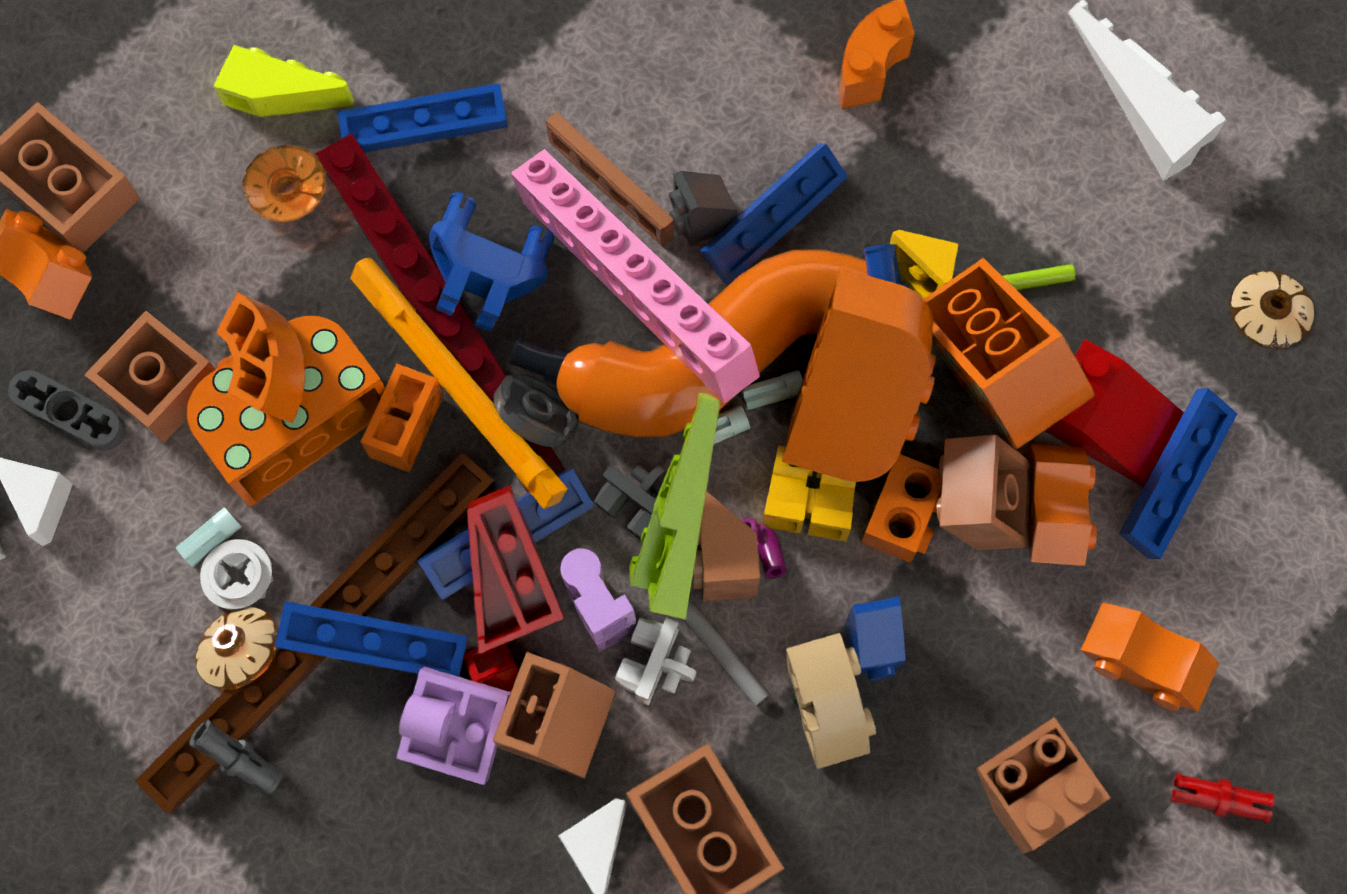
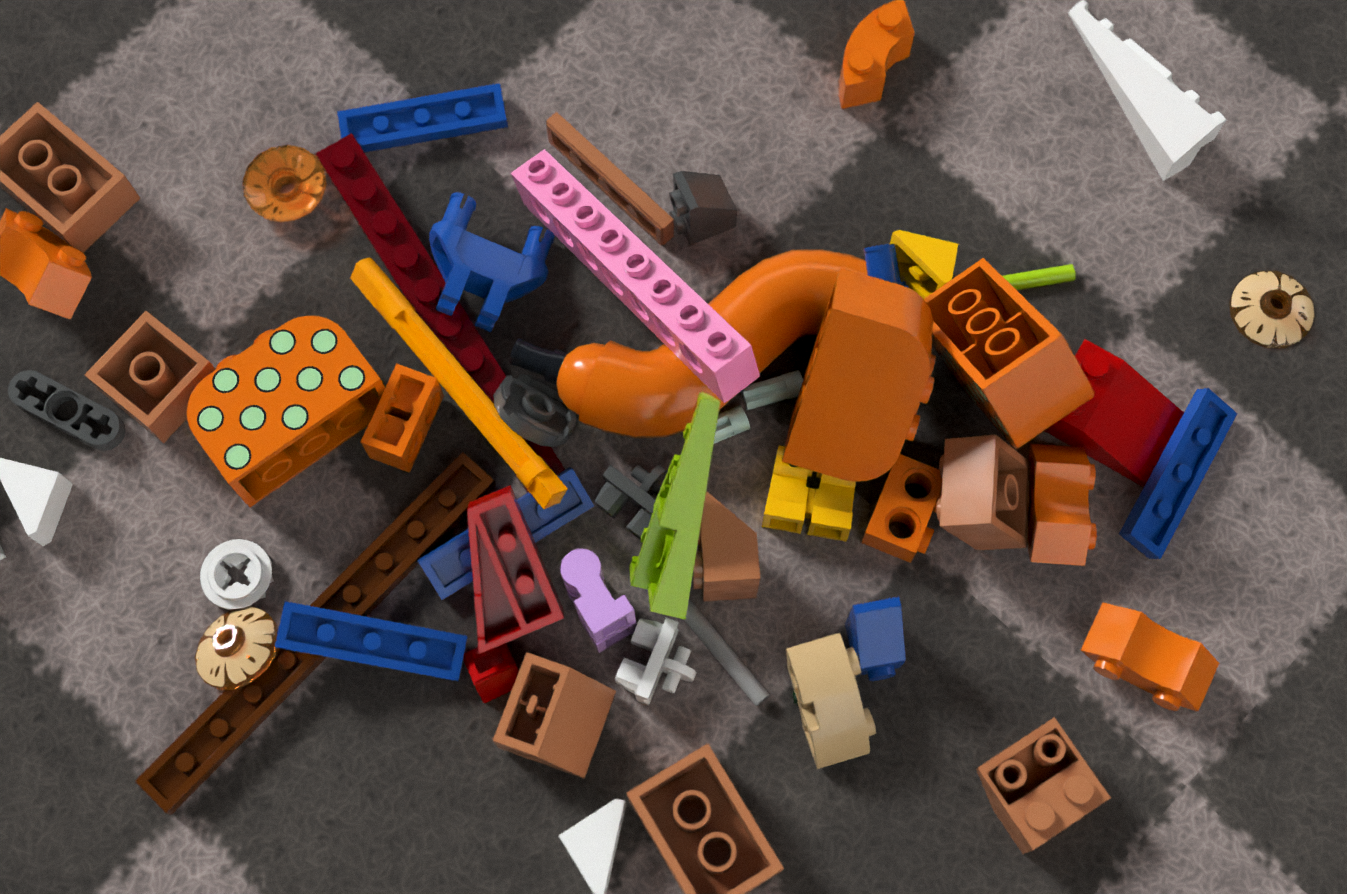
light aqua piece [176,507,242,567] -> none
dark grey pin [190,720,283,796] -> none
neon yellow slope [213,45,354,117] -> none
orange brick [216,292,305,423] -> none
lavender plate [396,667,511,785] -> none
blue plate [700,143,848,284] -> none
magenta arm [742,518,787,579] -> none
red pin [1171,773,1274,823] -> none

